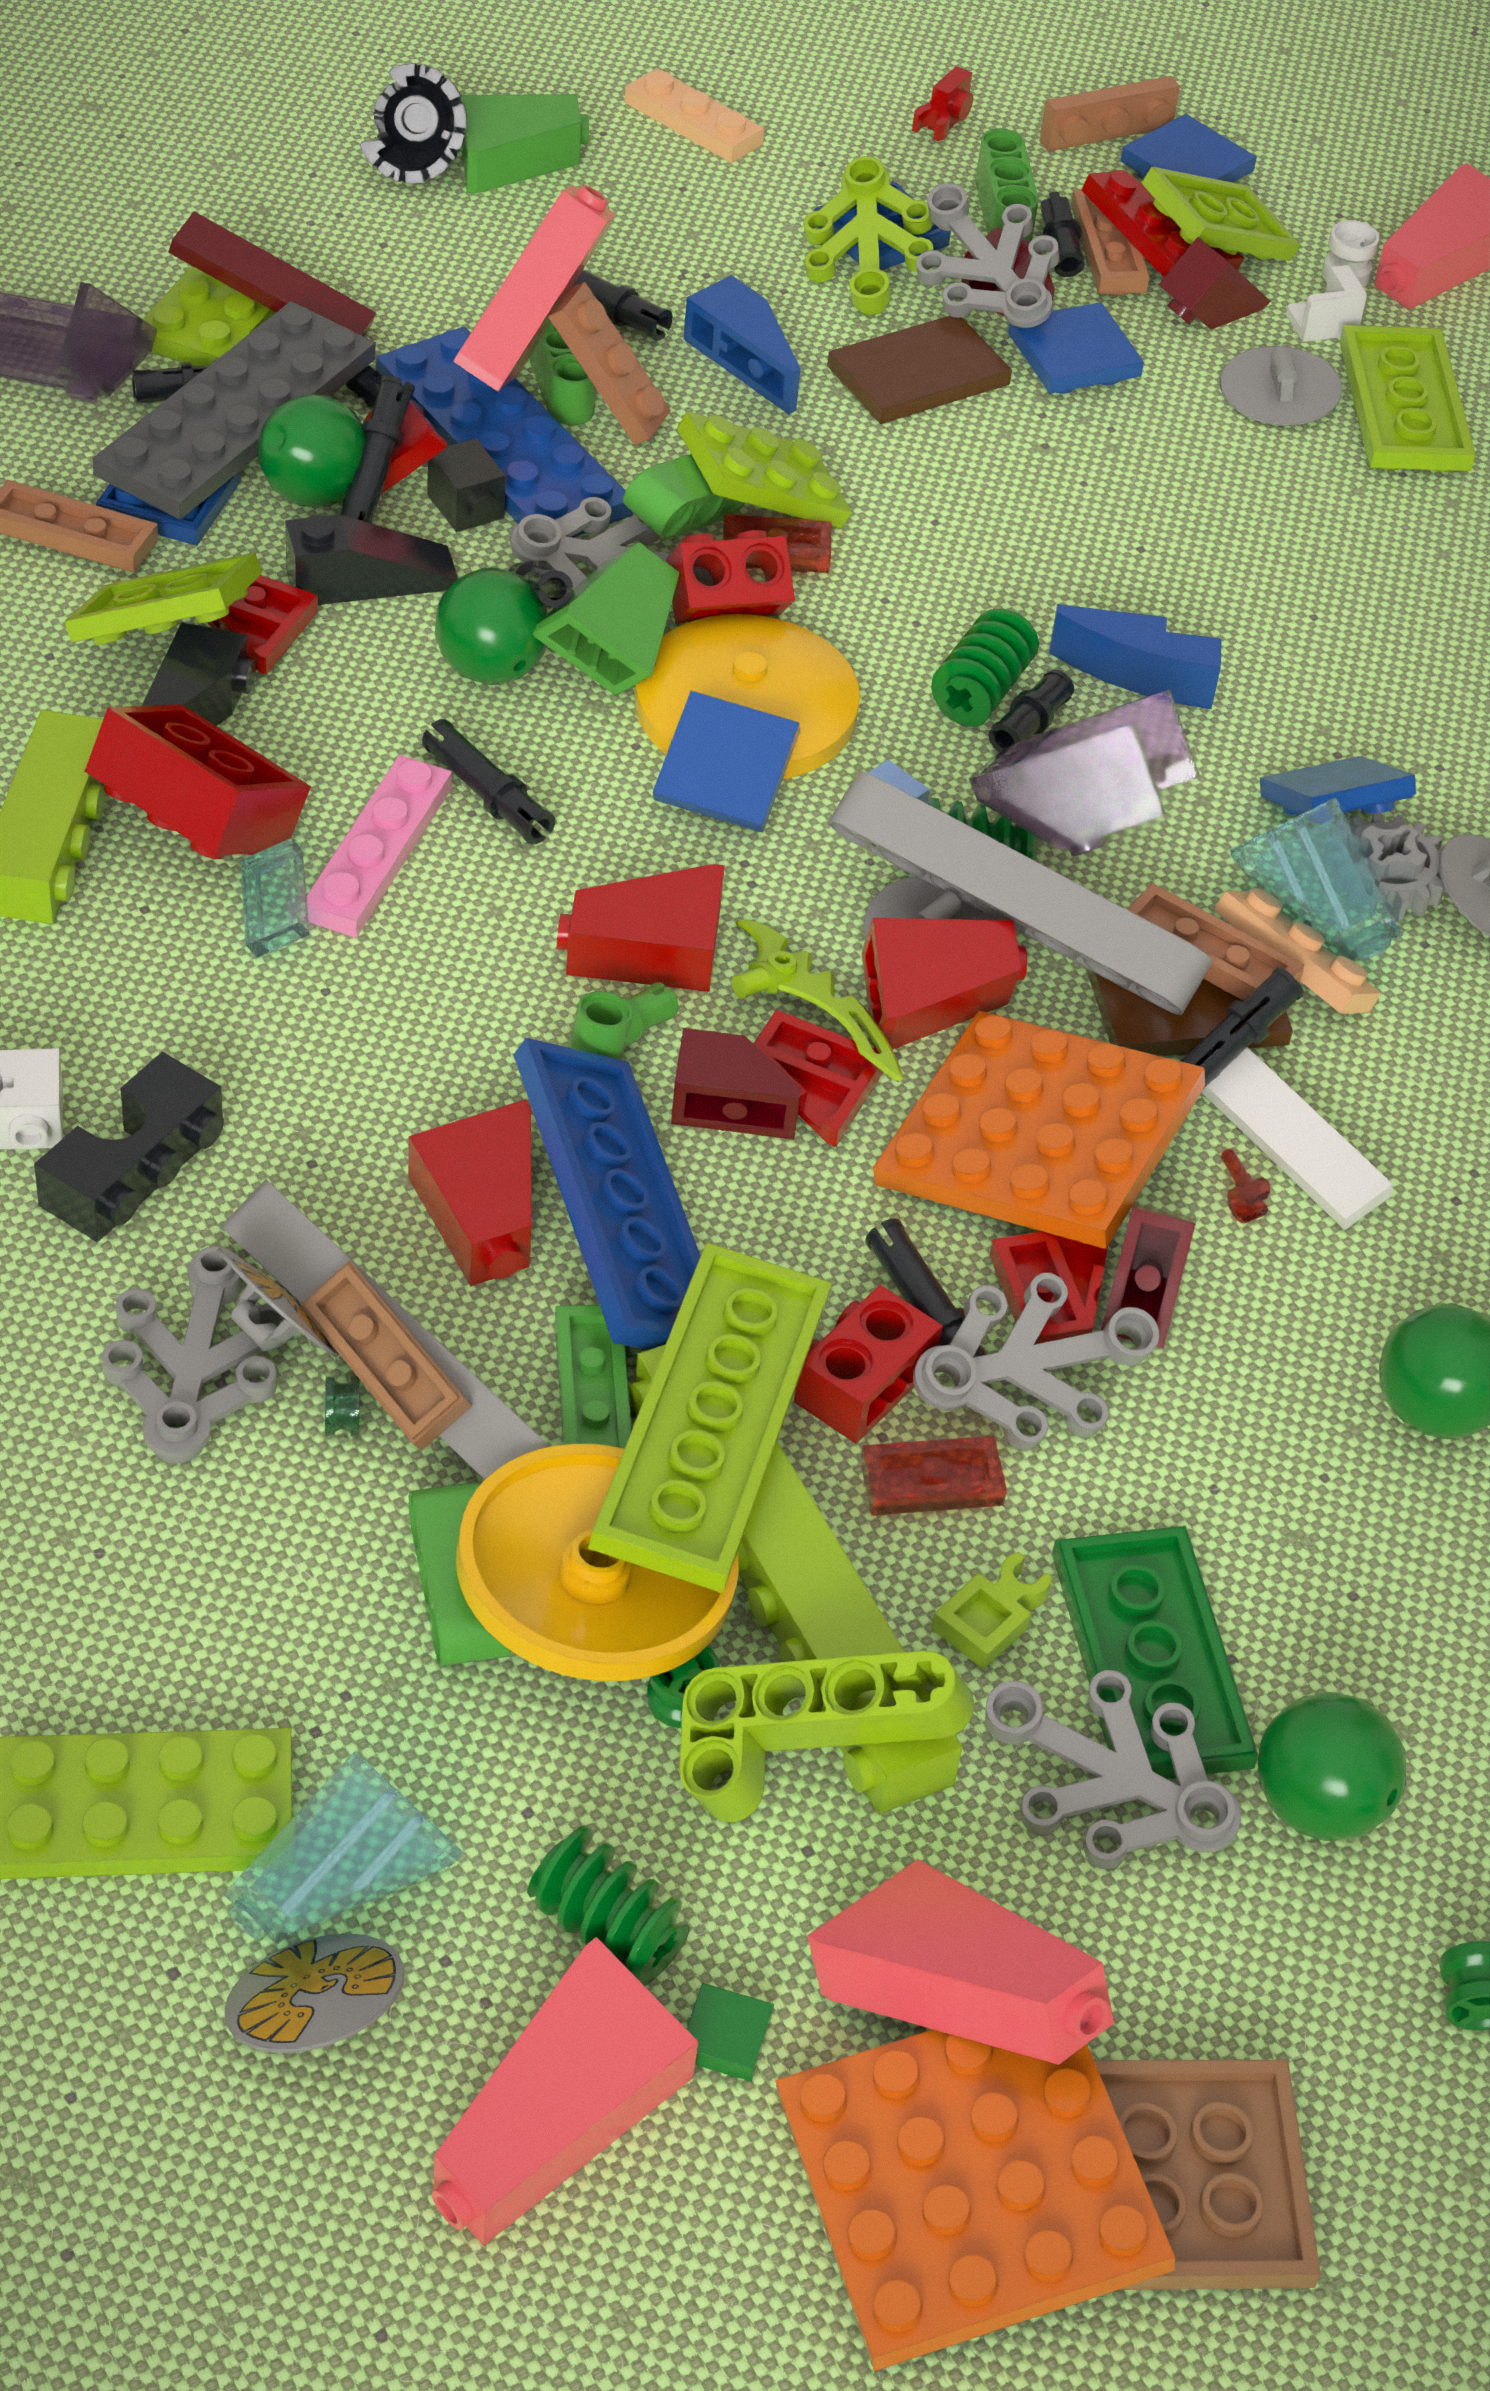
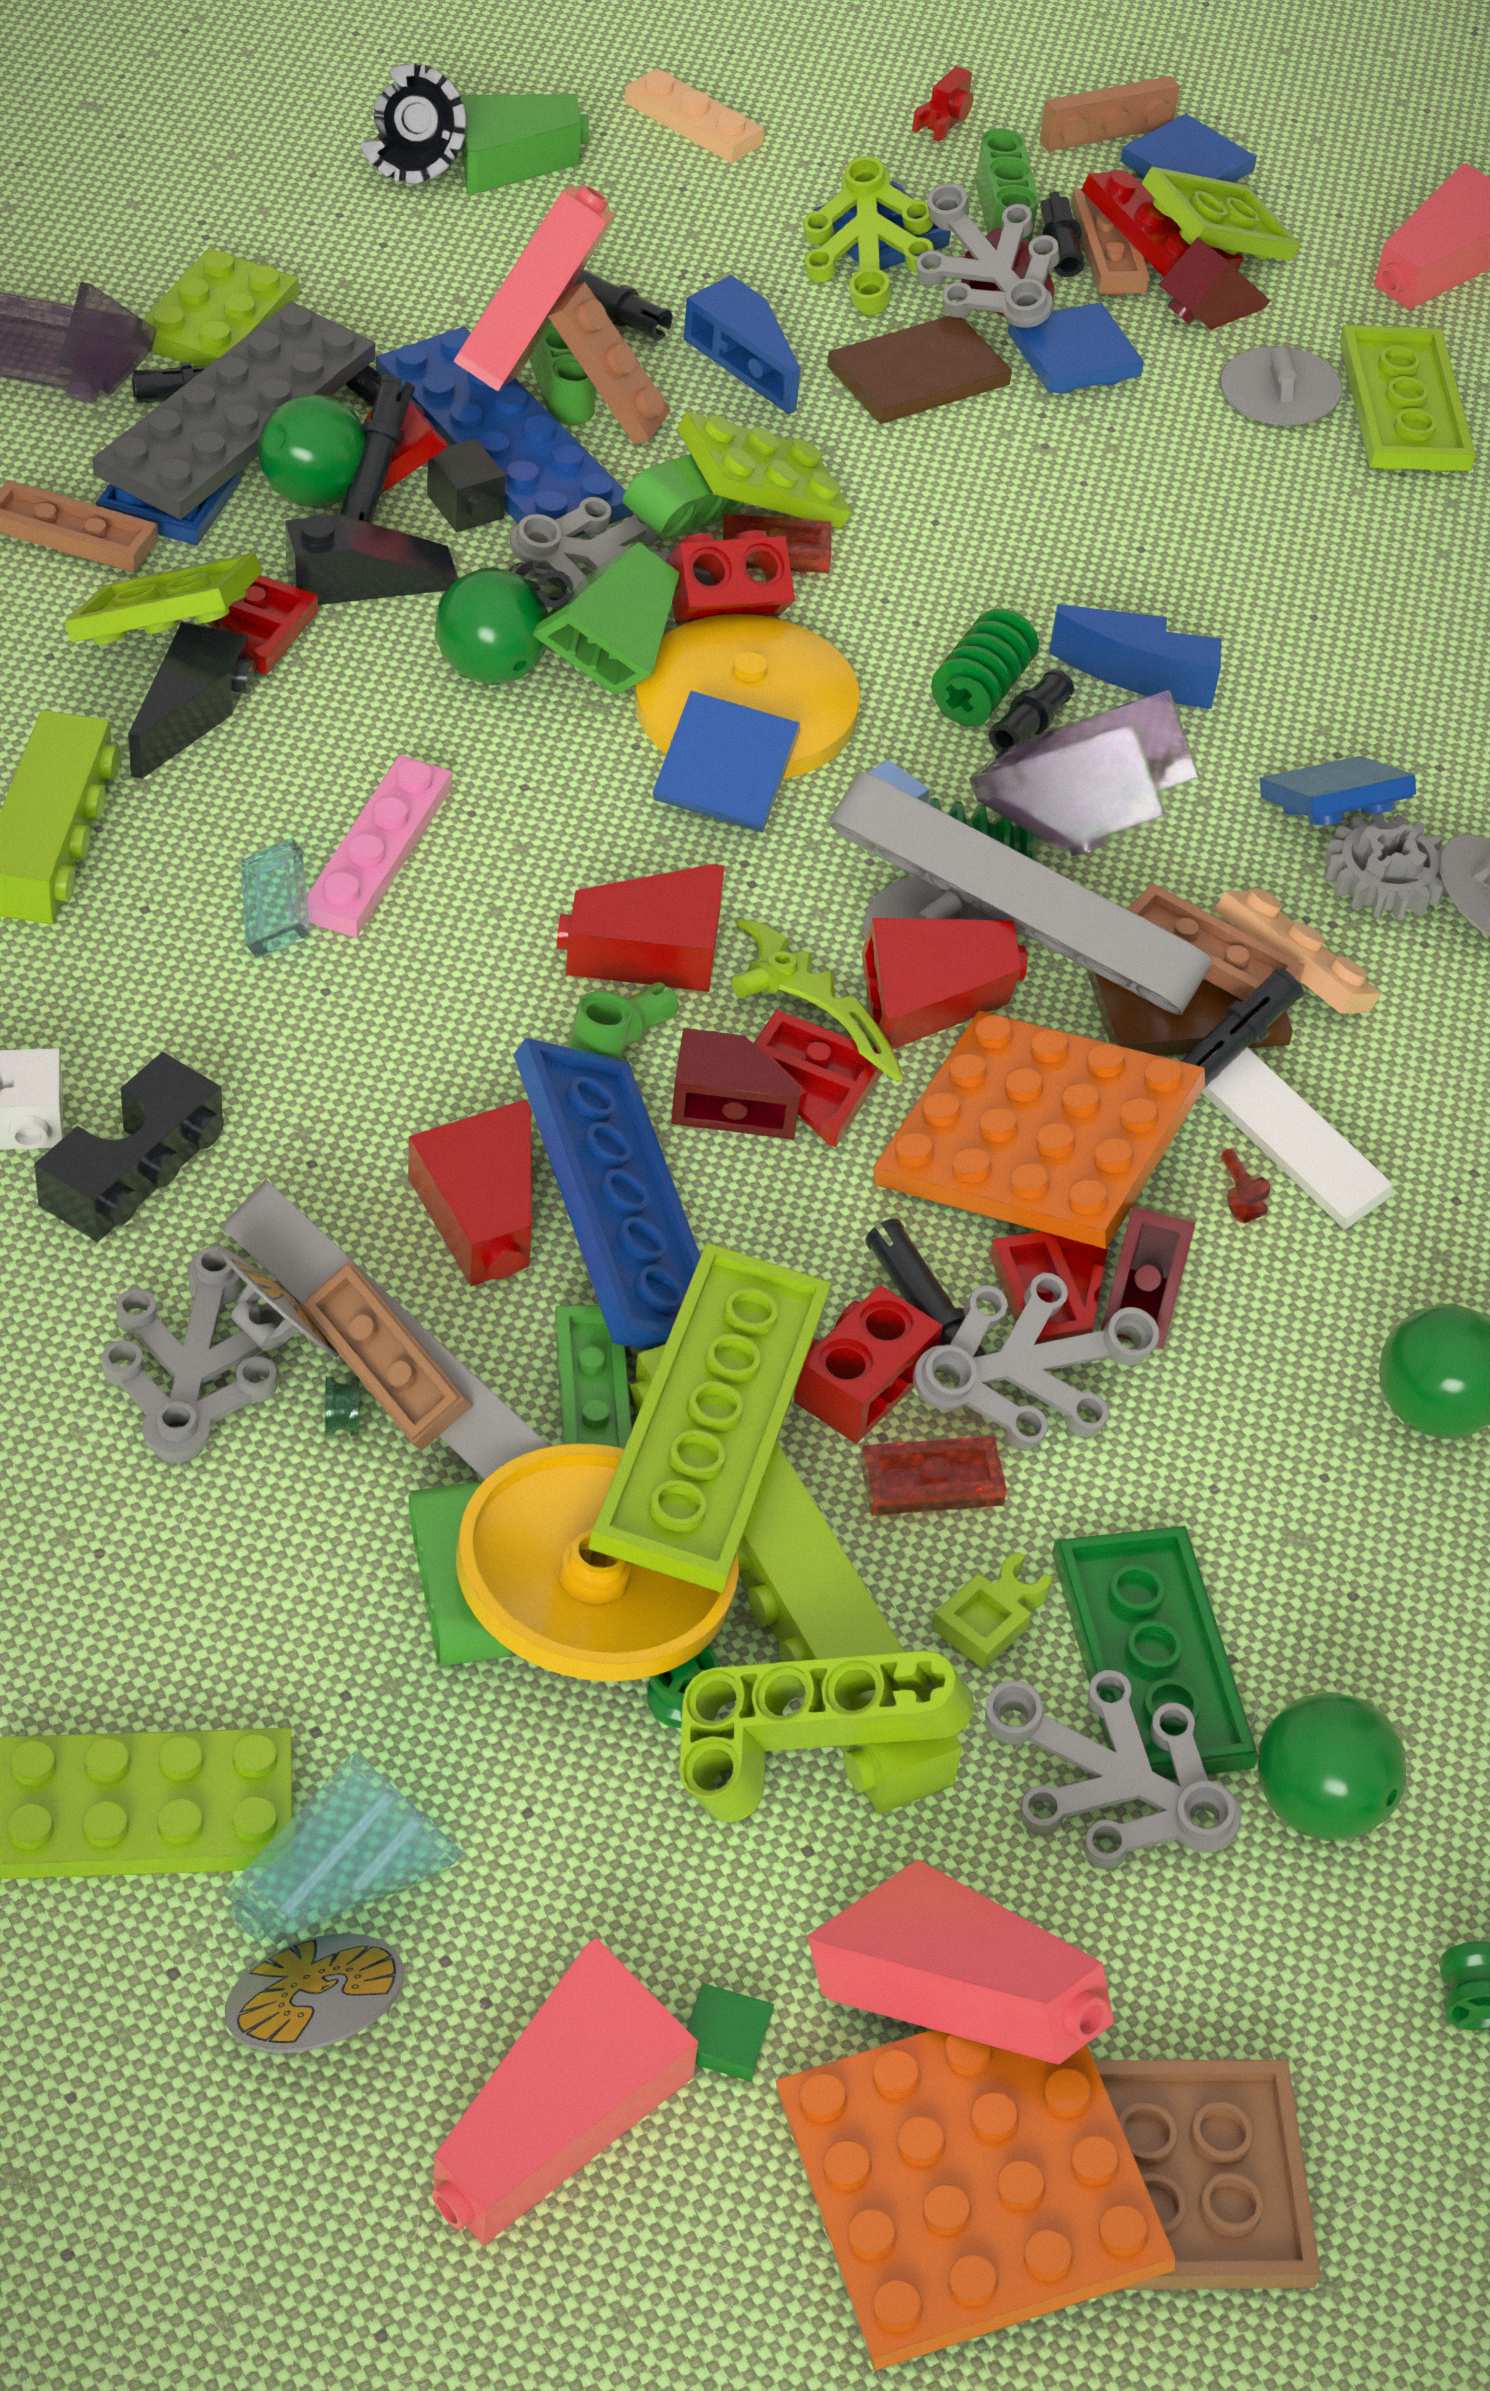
red brick [84,704,311,859] -> none
dark red tile [168,211,376,336] -> none
black pin [422,719,555,845] -> none
green piece [527,1826,690,1986] -> none
clear light blue slope [1230,797,1403,960] -> none
white panel [1286,265,1367,342] -> none
white wheel [1322,220,1379,287] -> none

